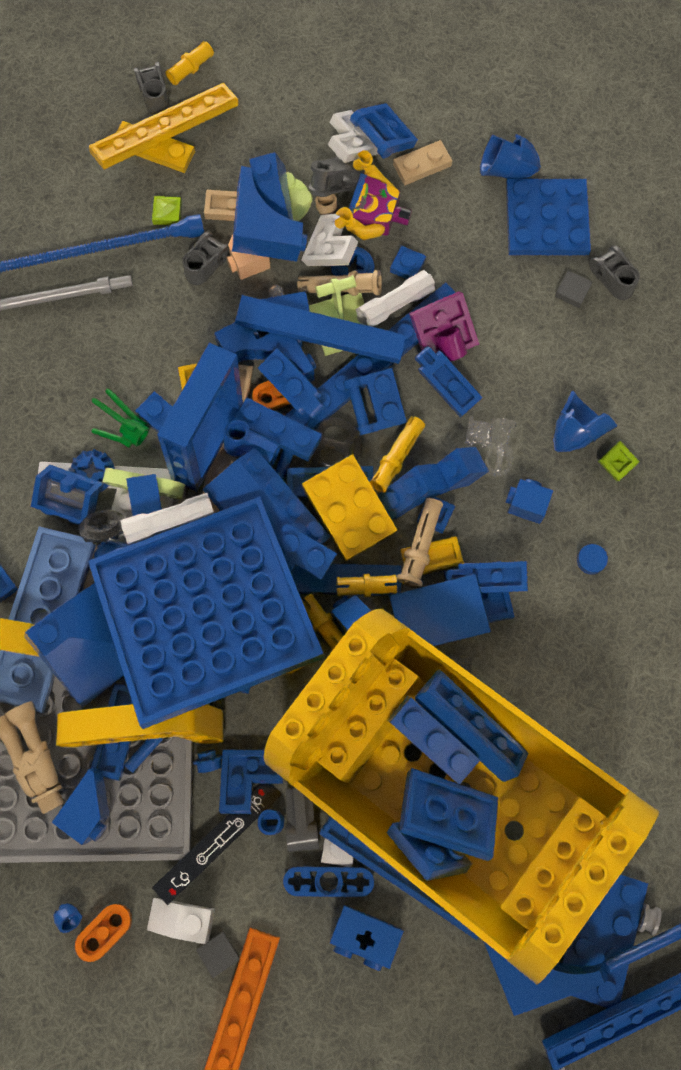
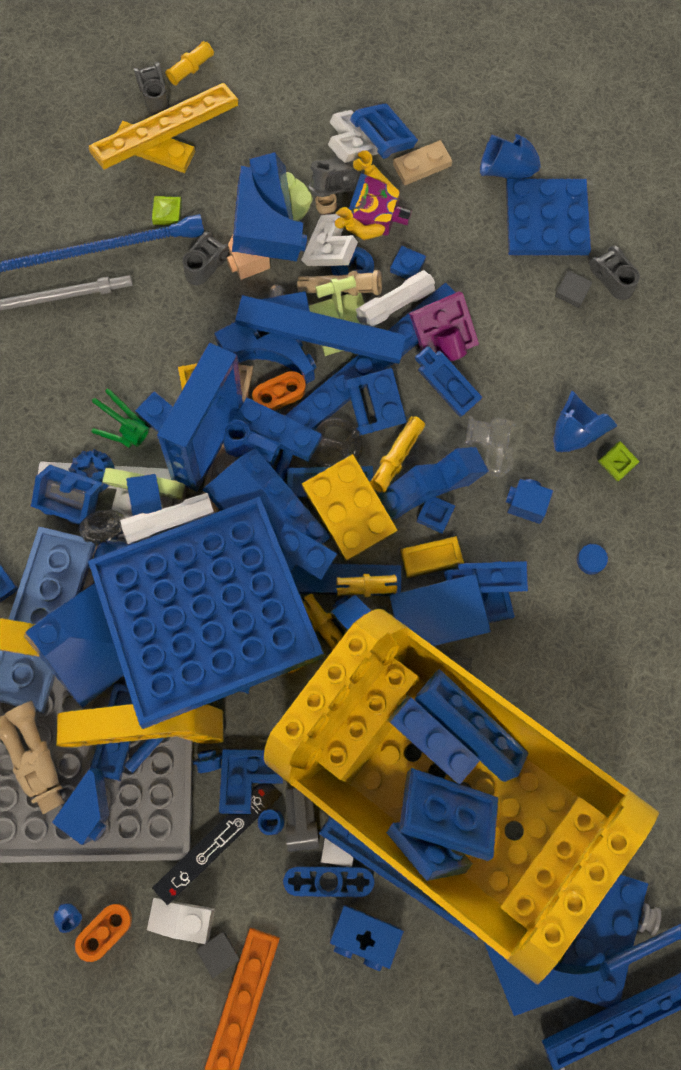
tan plate [204,190,237,221] -> none
blue hinge [258,348,326,419] -> none
tan pin [397,498,443,588] -> none

